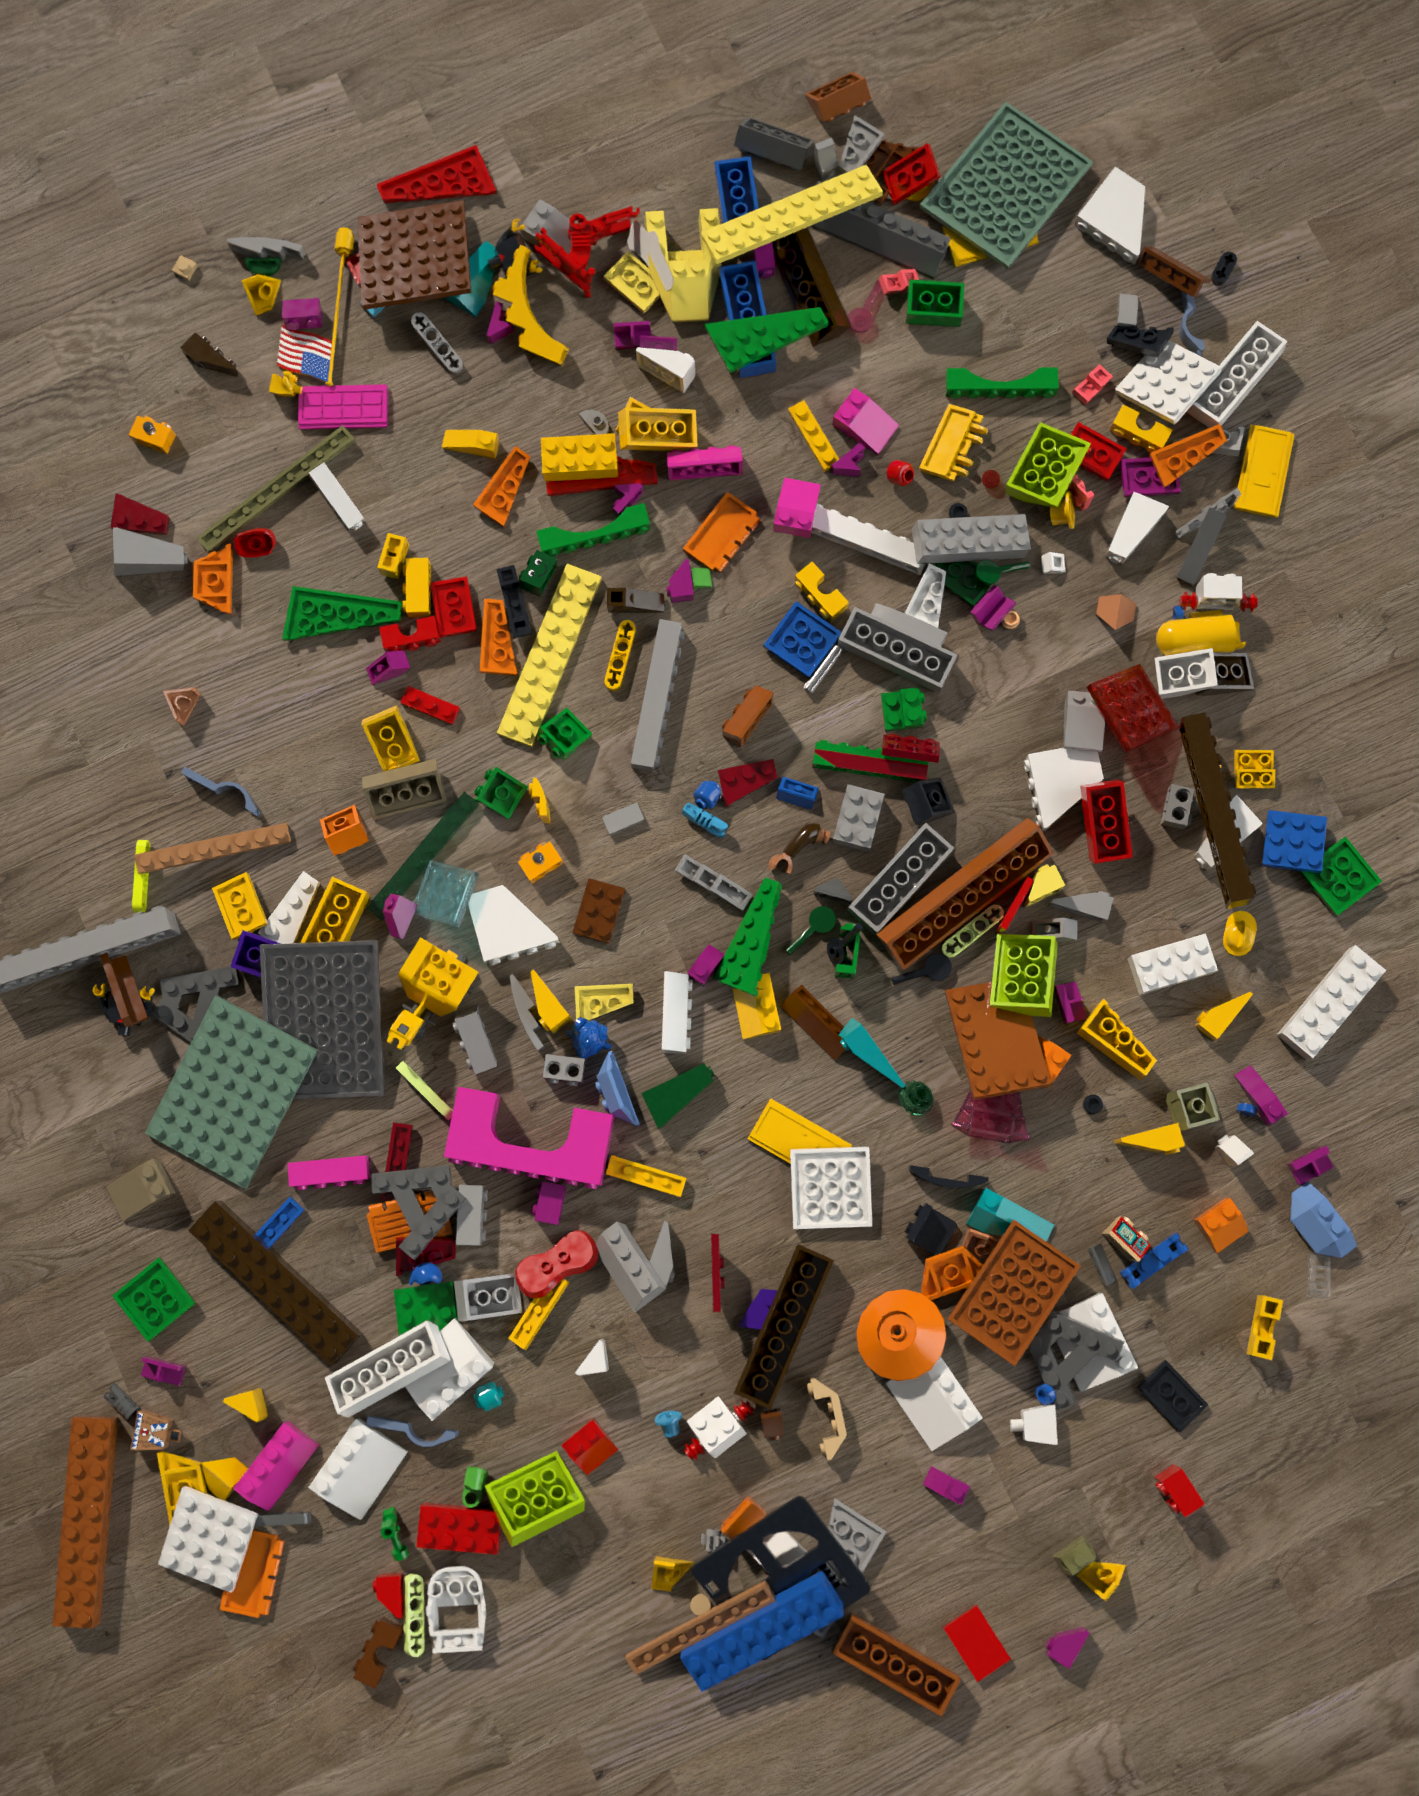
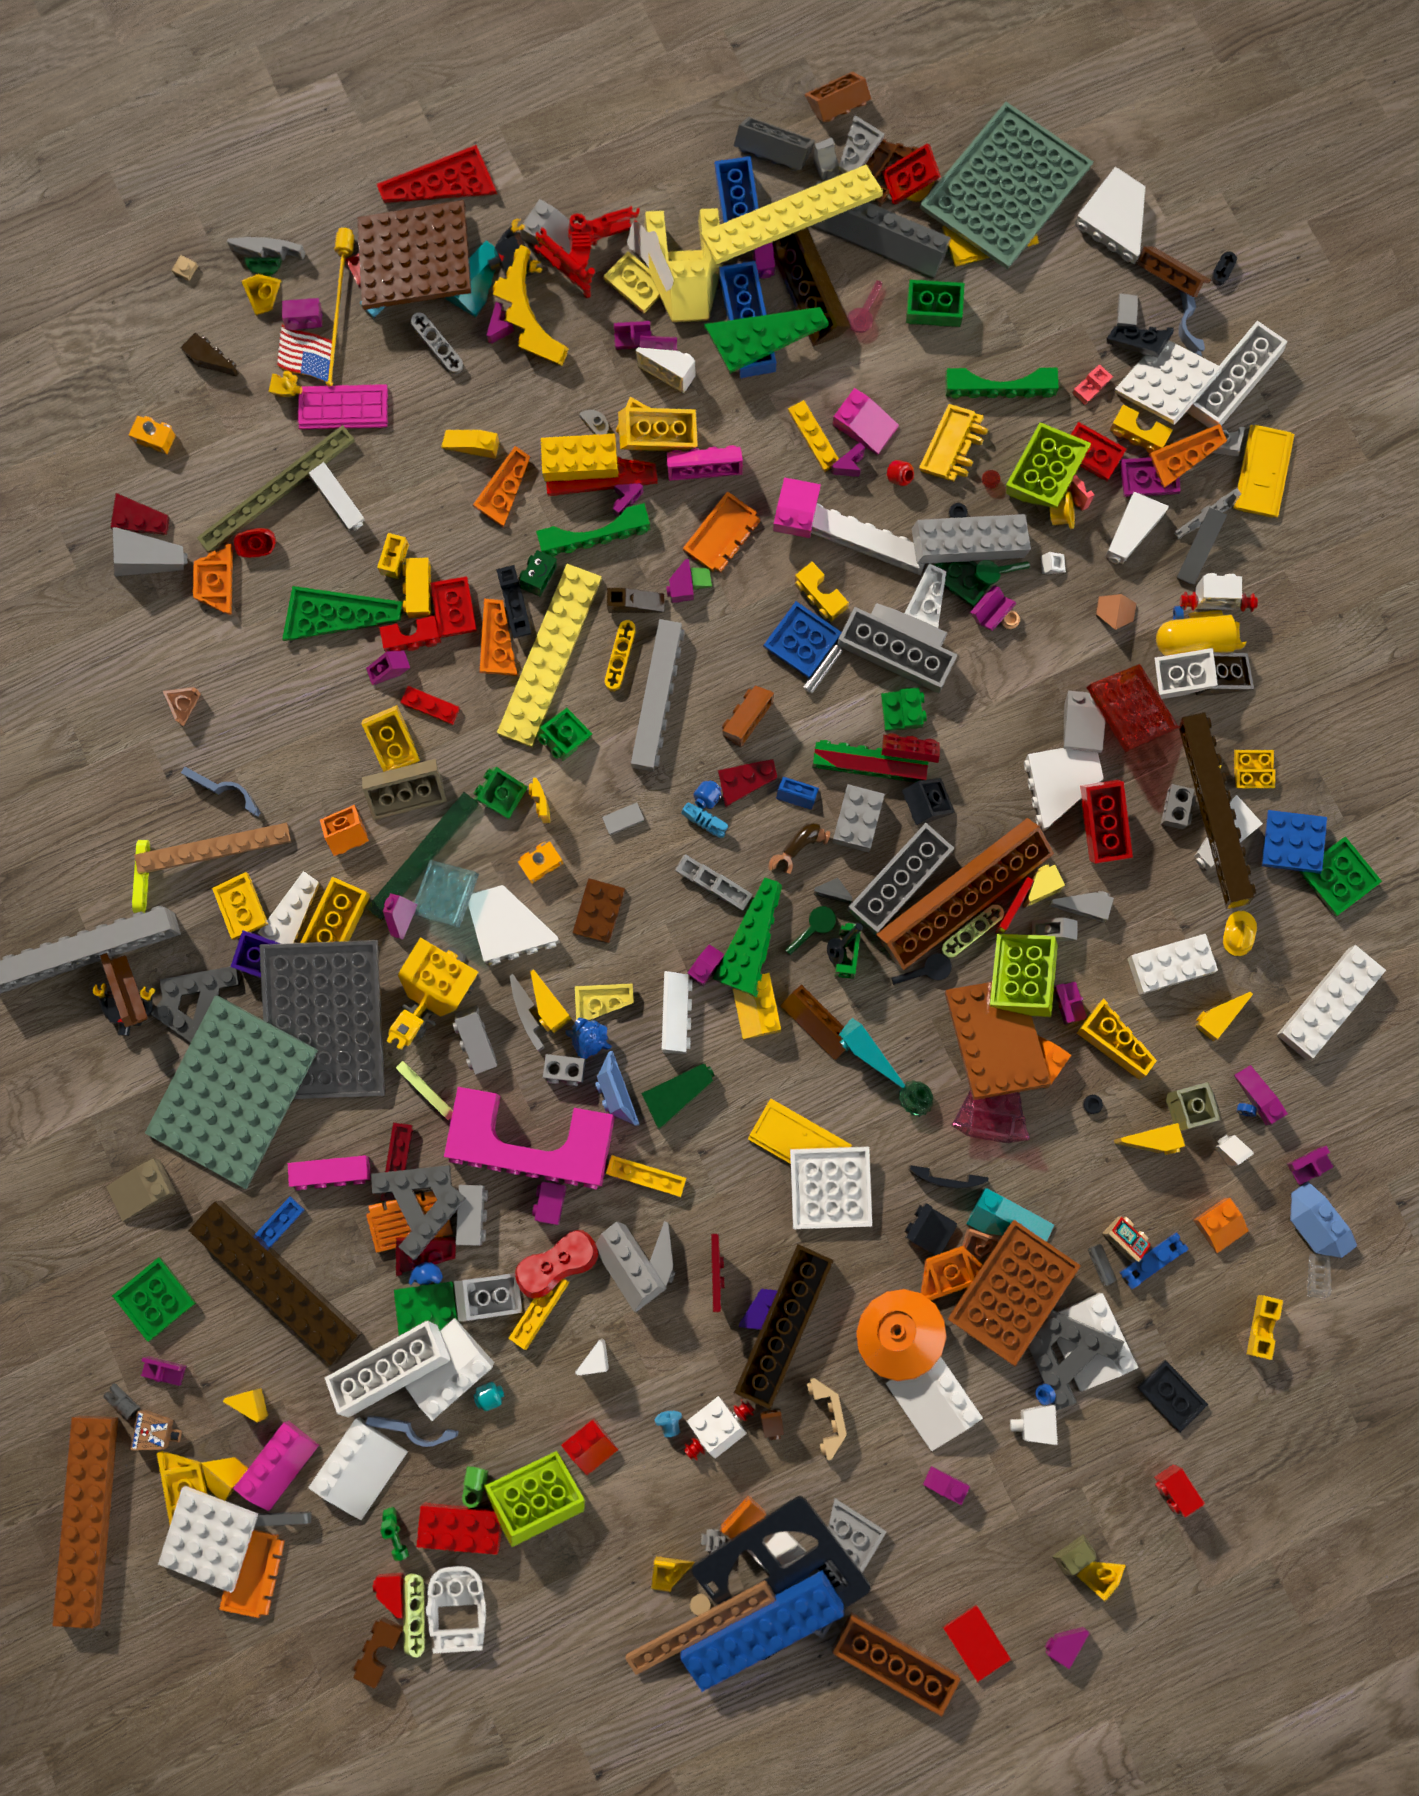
coral slope [879,269,919,295] -> none

